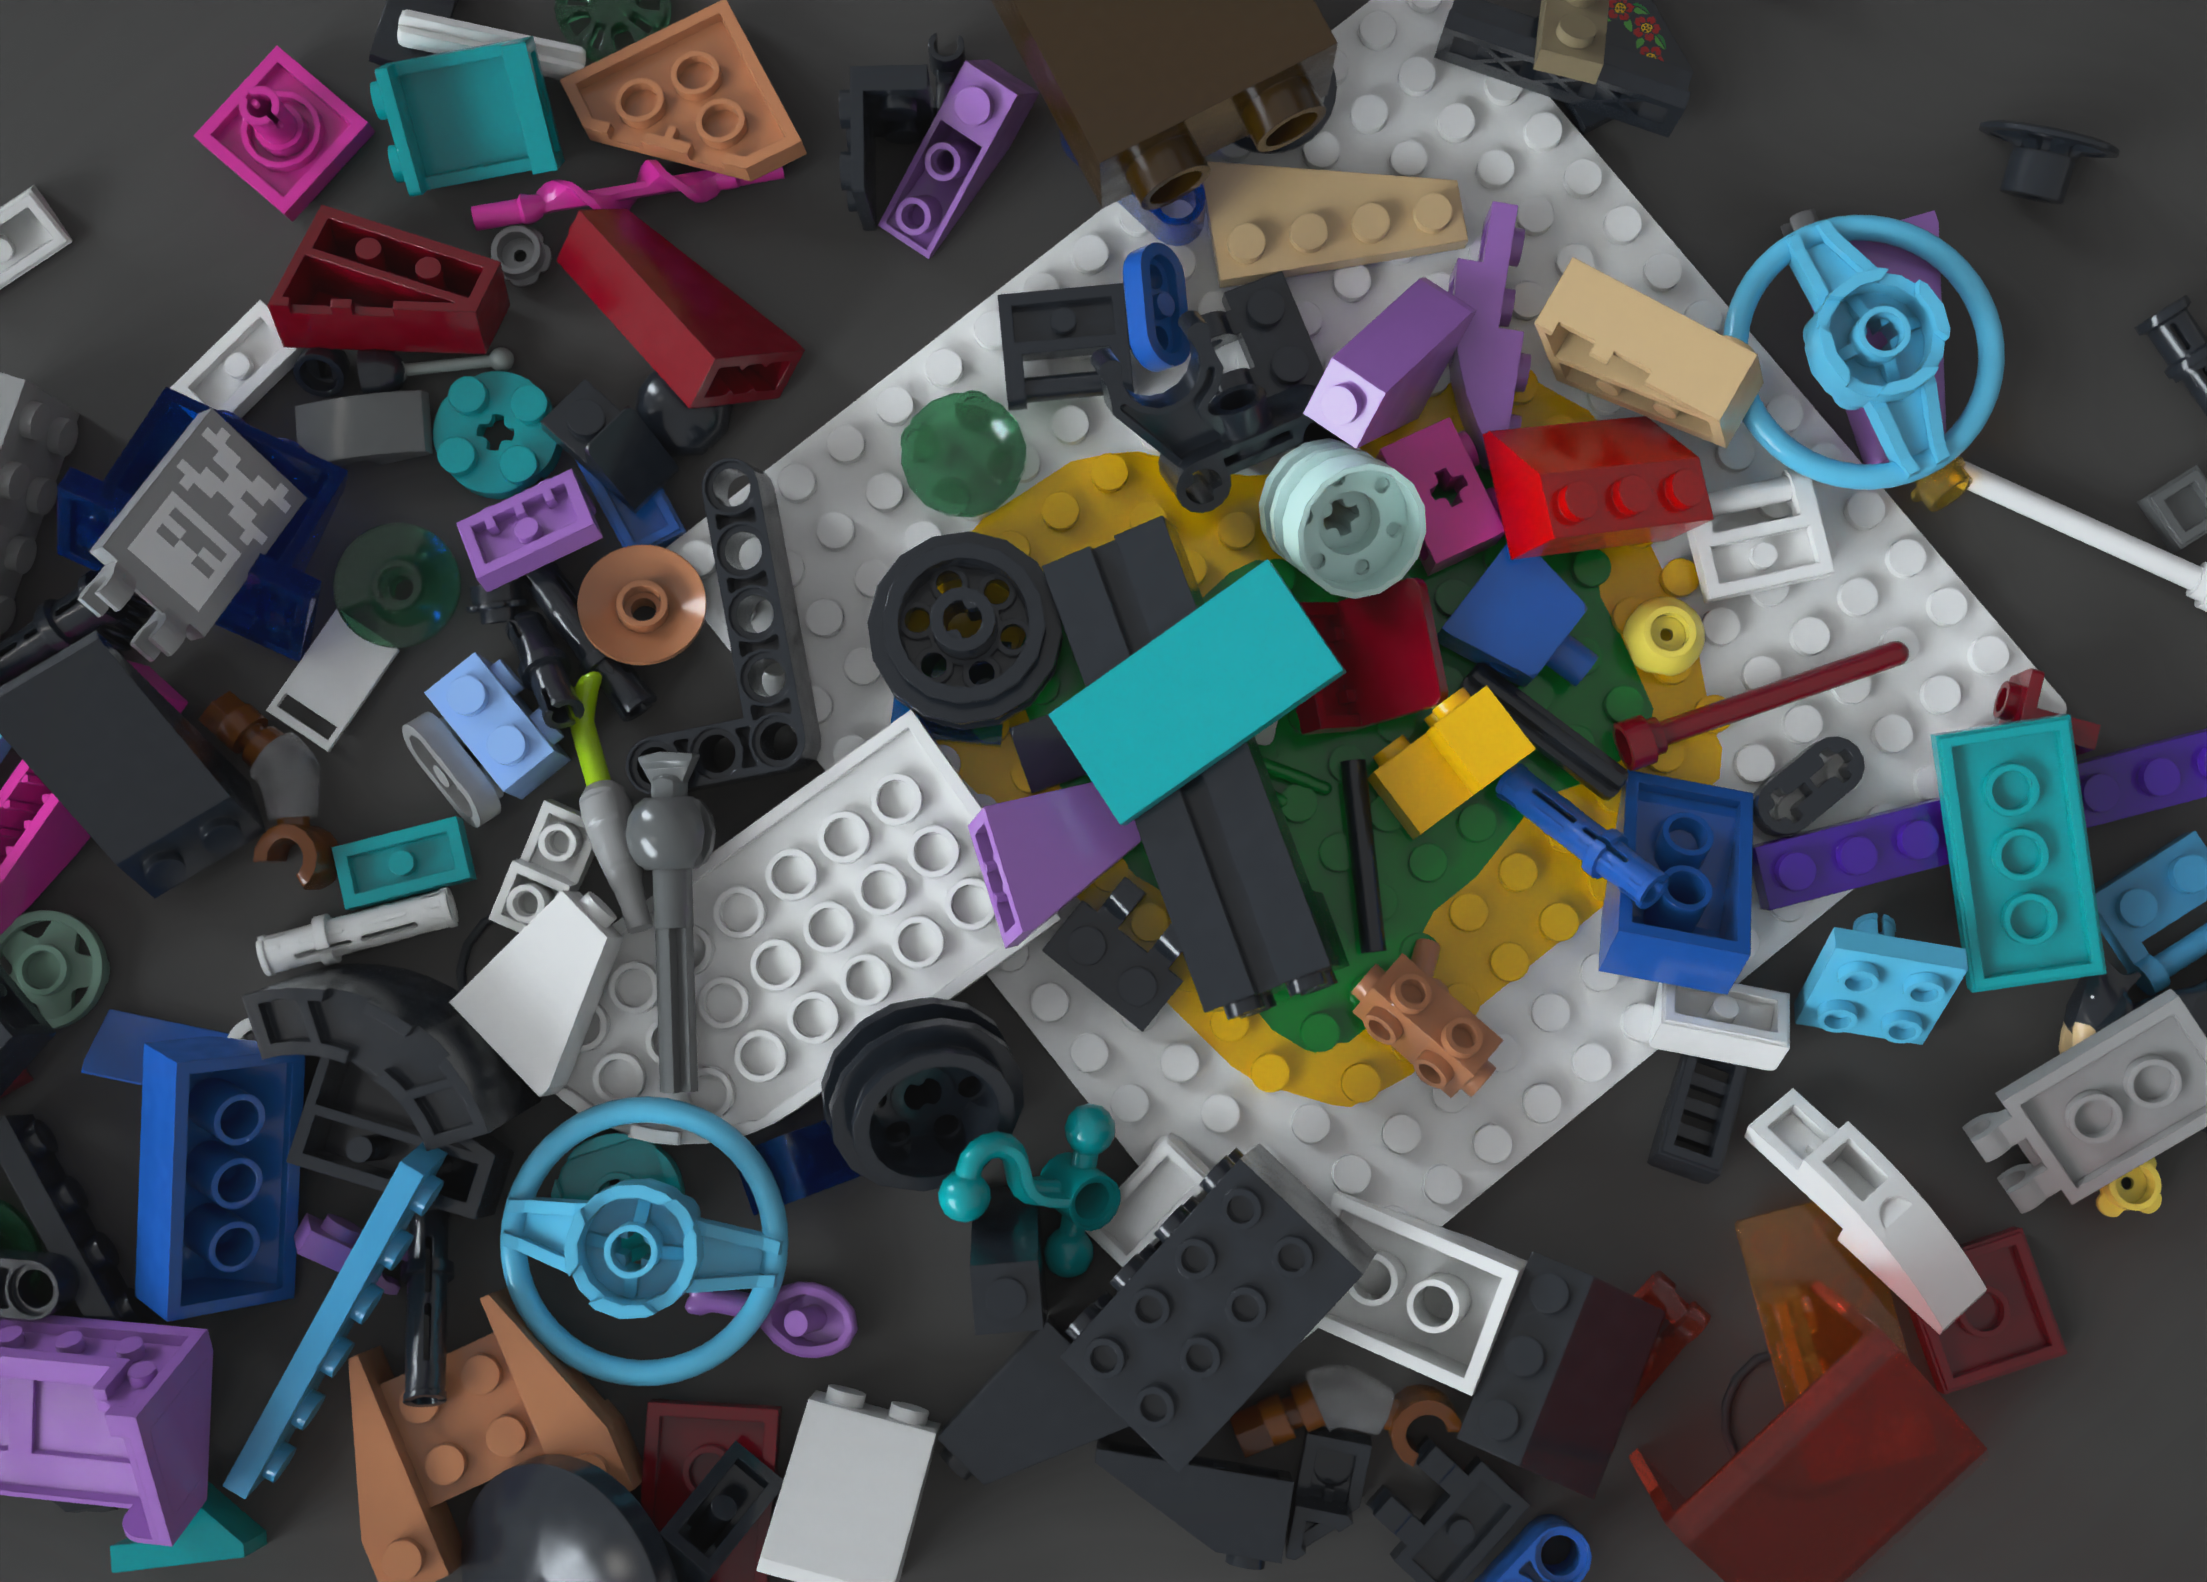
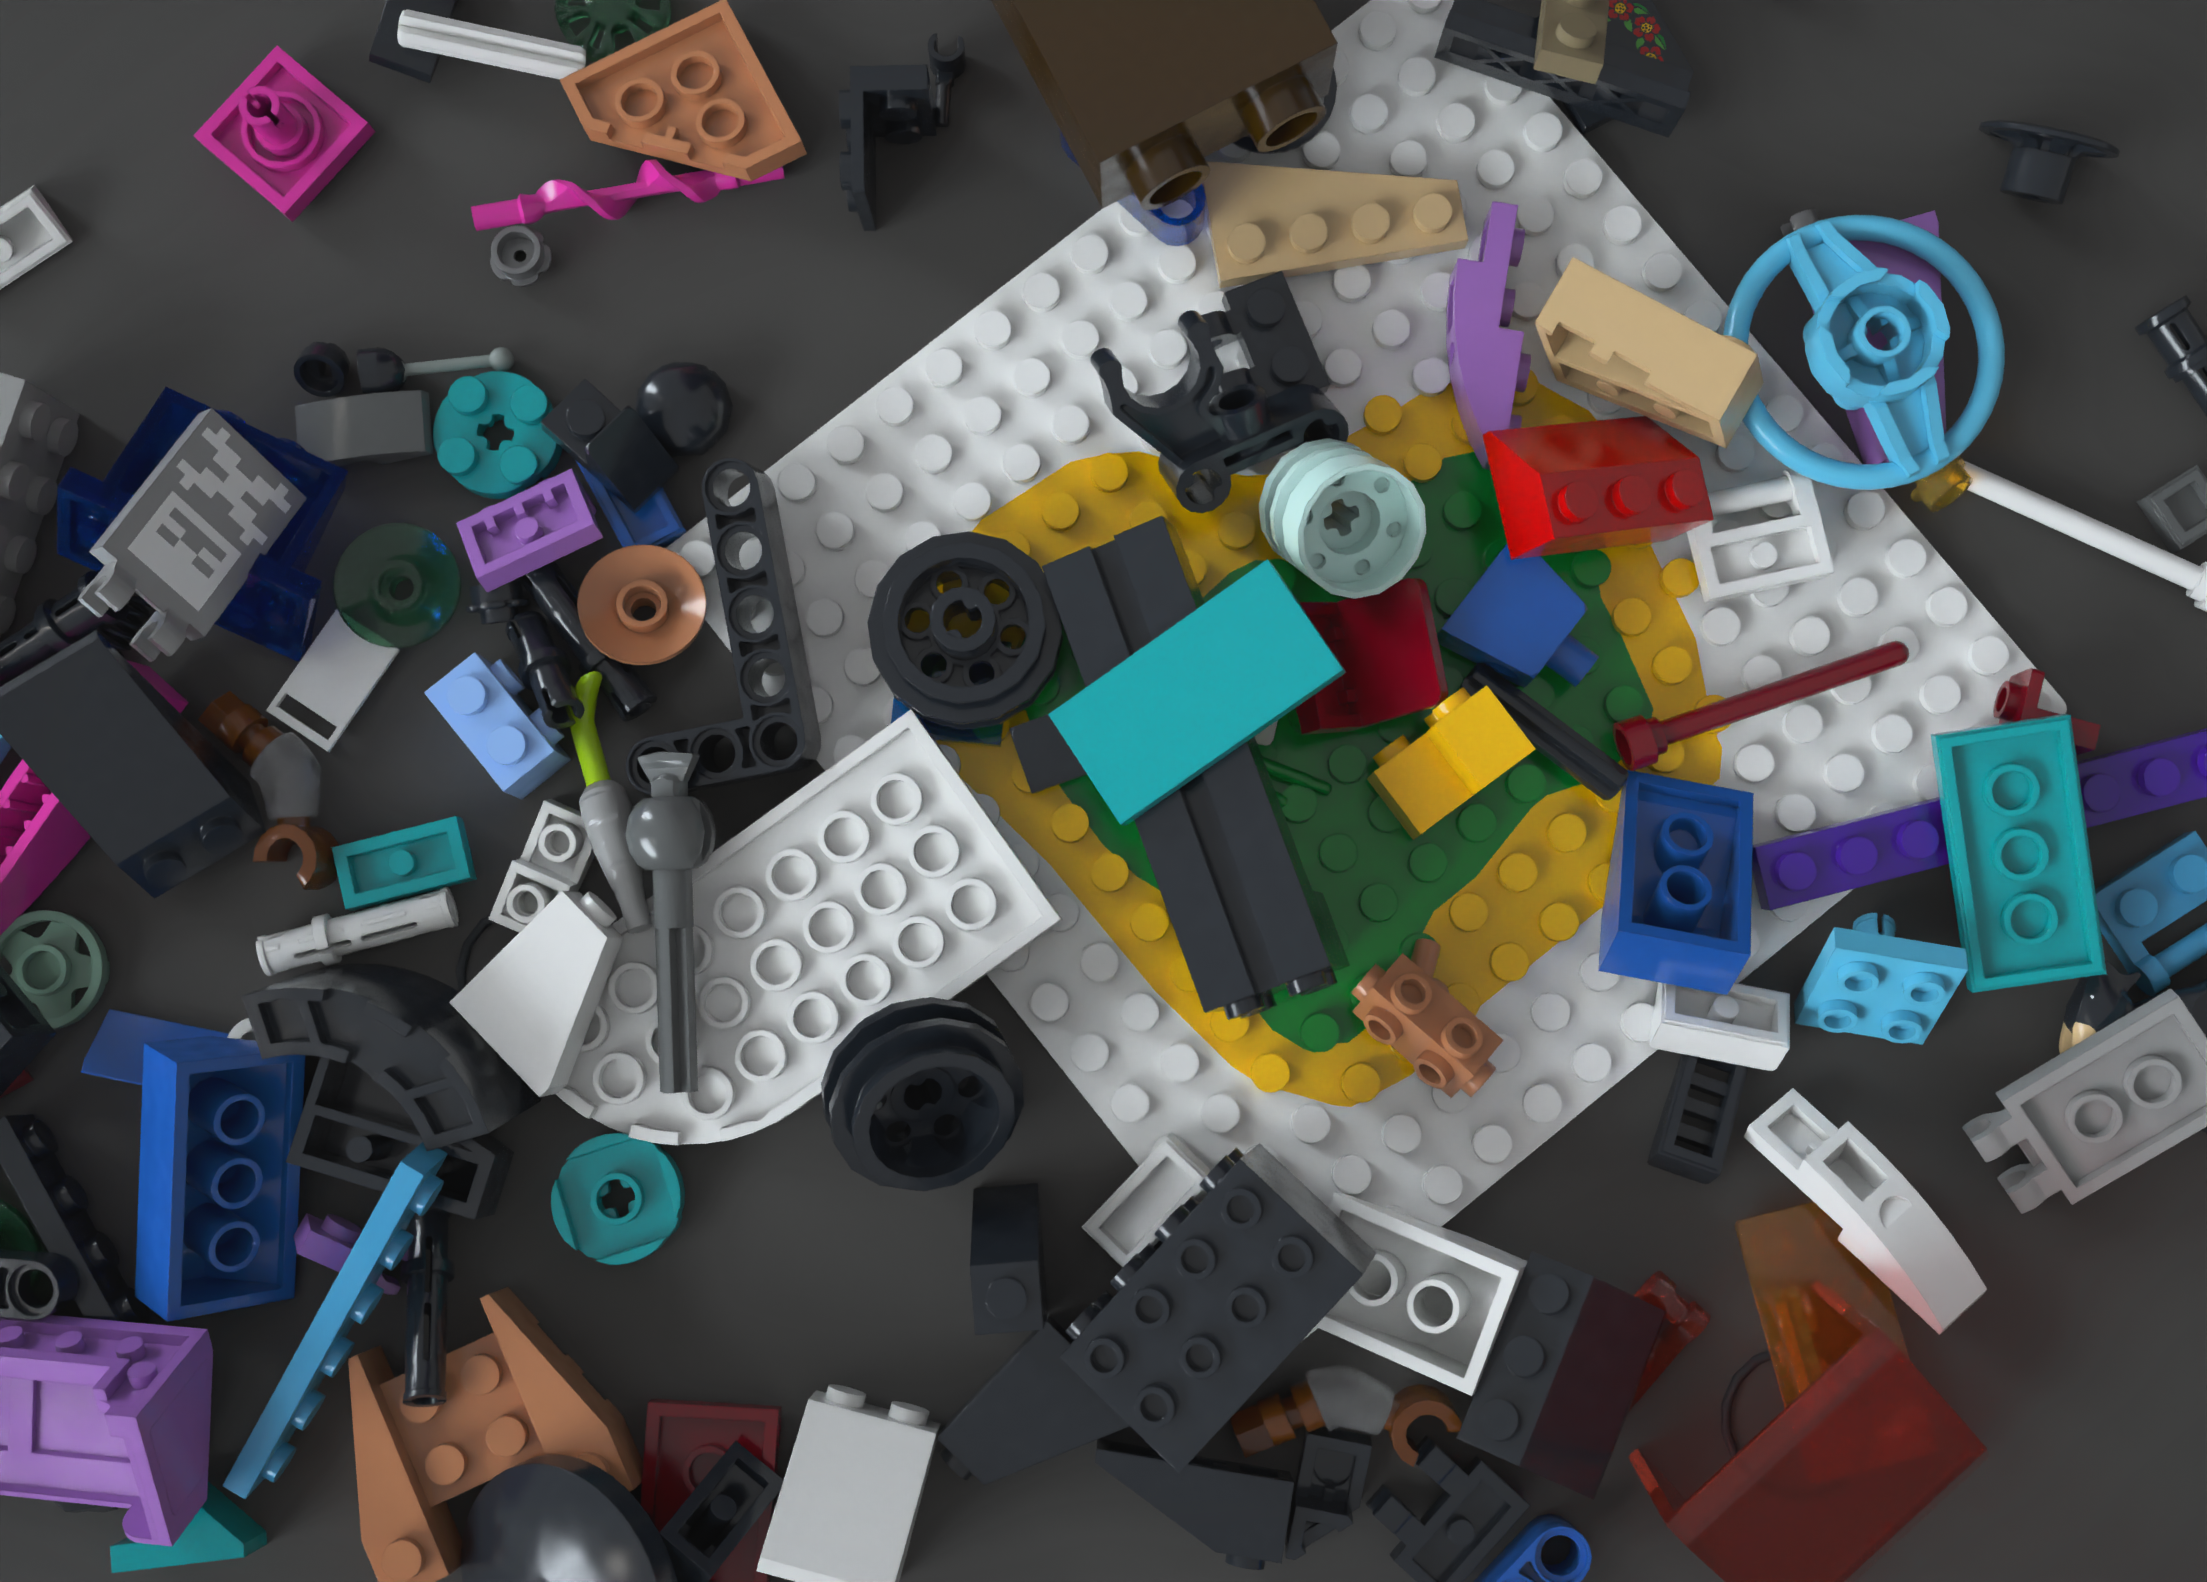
white plate [170,300,305,427] -> none
dark red wedge [267,204,510,354] -> none
teal panel [370,36,565,197] -> none
light grey plate [402,711,504,828] -> none
medium azure piece [500,1096,789,1386] -> none
dark red slope [556,208,805,409] -> none
medium lavender piece [684,1281,858,1358] -> none
clear blue slope [737,1120,862,1216] -> none
medium lavender slope [878,59,1039,259] -> none
clear green dish [900,390,1026,518] -> none
teal piece [938,1103,1121,1279] -> none
medium lavender slope [968,782,1142,949] -> none
black plate [998,283,1134,411] -> none
black plate [1042,877,1183,1032] -> none
blue plate [1123,242,1190,372] -> none
medium lavender slope [1303,277,1477,449] -> none
black bar [1340,759,1387,953] -> none
dark pink brick [1376,417,1505,576] -> none
blue pin [1496,763,1669,909] -> none
light yellow plate [1623,597,1705,676] -> none
black beam [1753,736,1865,837] -> none
dark red tile [1906,1226,2068,1395] -> none
light yellow plate [2096,1157,2162,1217] -> none

